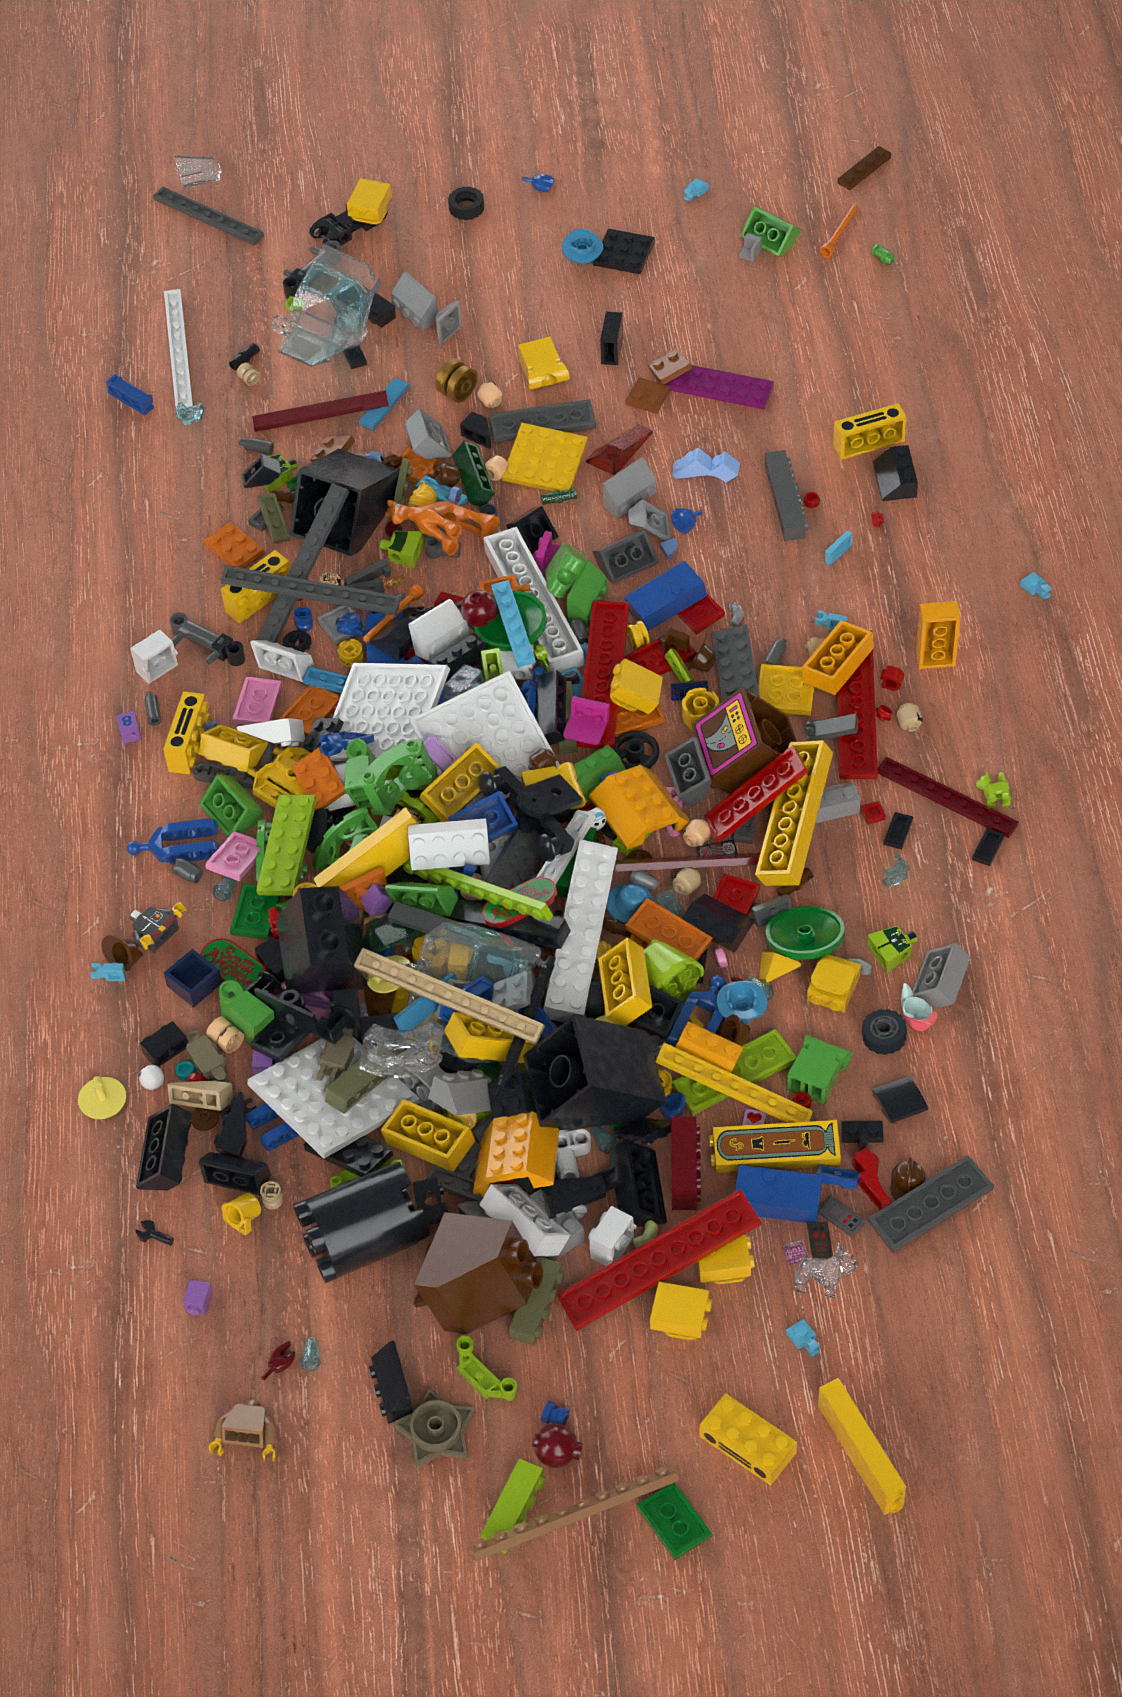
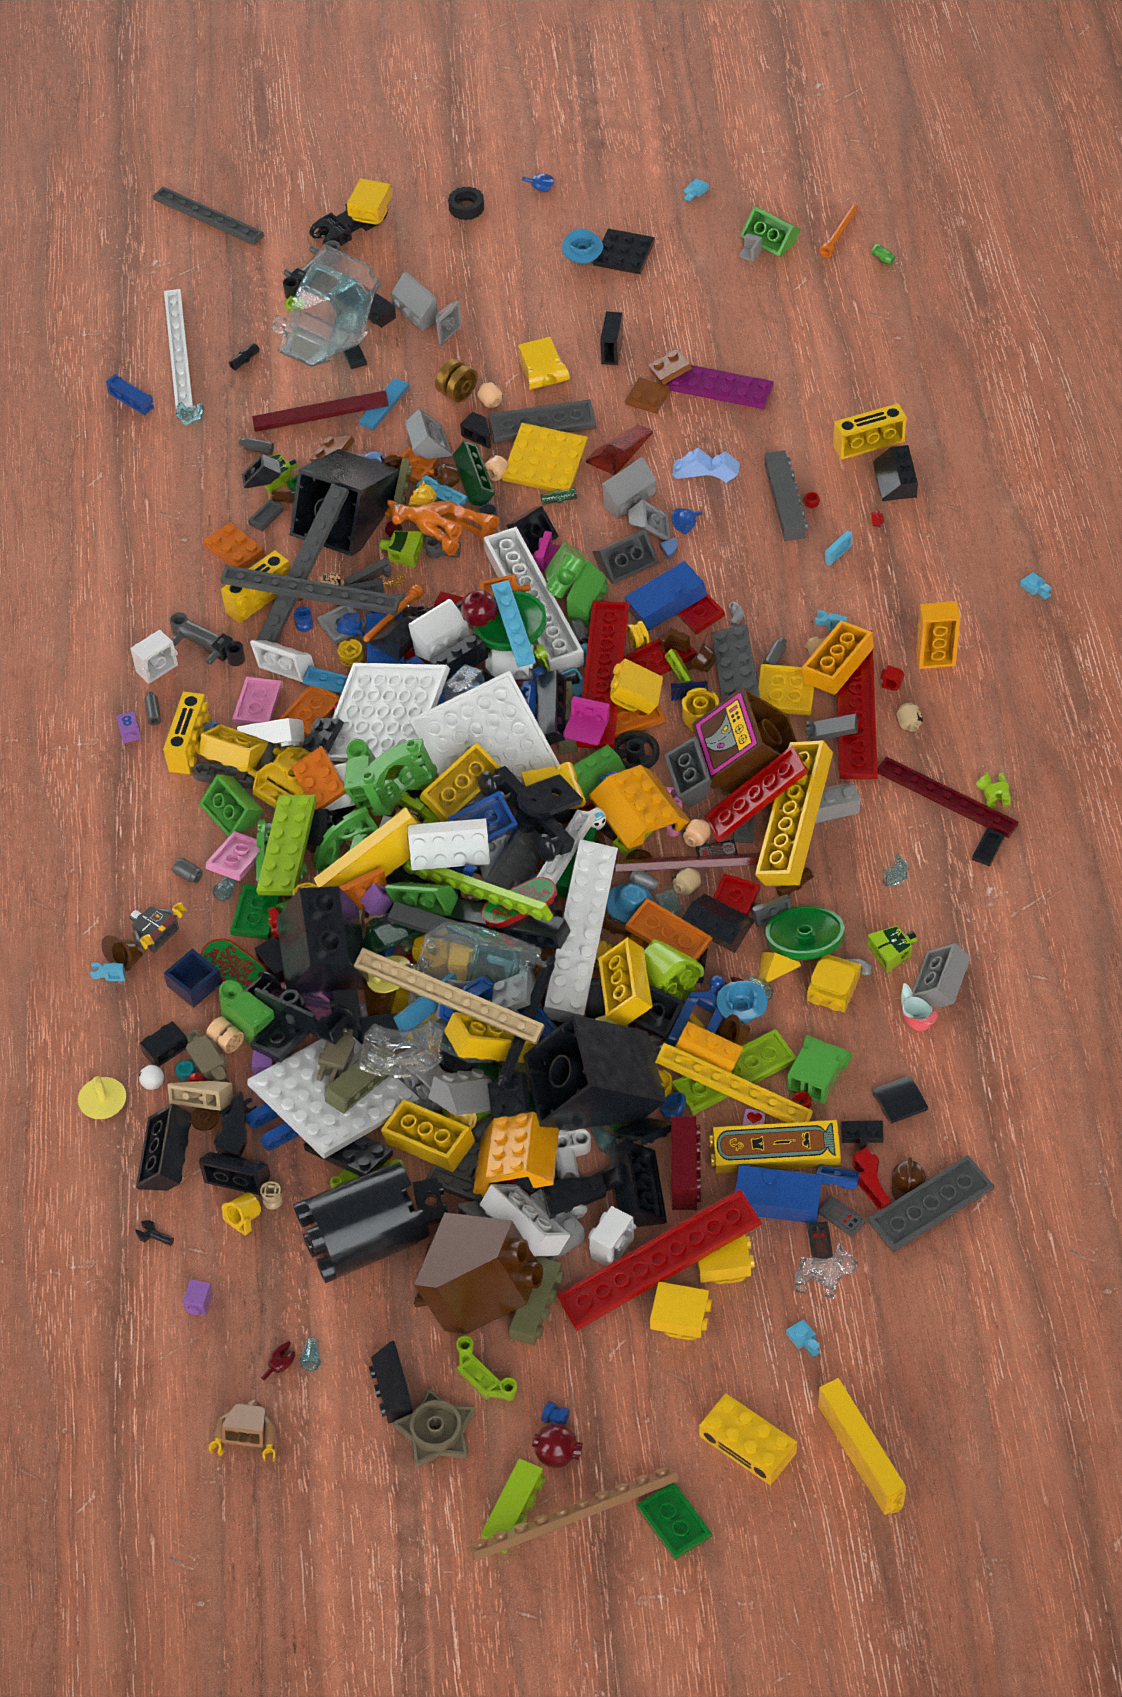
blue piece [127,819,219,864] -> none
clear slope [174,156,221,188] -> none
tan wheel [237,363,260,386] -> none
olive plate [257,493,291,544] -> none
black gear [283,630,312,653] -> none
blue plate [319,731,374,756] -> none
lavender tile [424,733,458,772] -> none
medium blue tile [449,487,462,504] -> none
lime slope [481,648,503,682] -> none
reddish brown head [528,748,557,770] -> none
yellowish green arm [632,1220,658,1248] -> none
bright pink tile [714,948,728,969] -> none
clear tile [783,1238,810,1265] -> none
reddish brown plate [837,146,891,190] -> none
red plate [861,801,886,825] -> none
black wheel [862,1009,907,1055] -> none
red plate [875,705,893,722] -> none
black tile [884,812,913,850] -> none

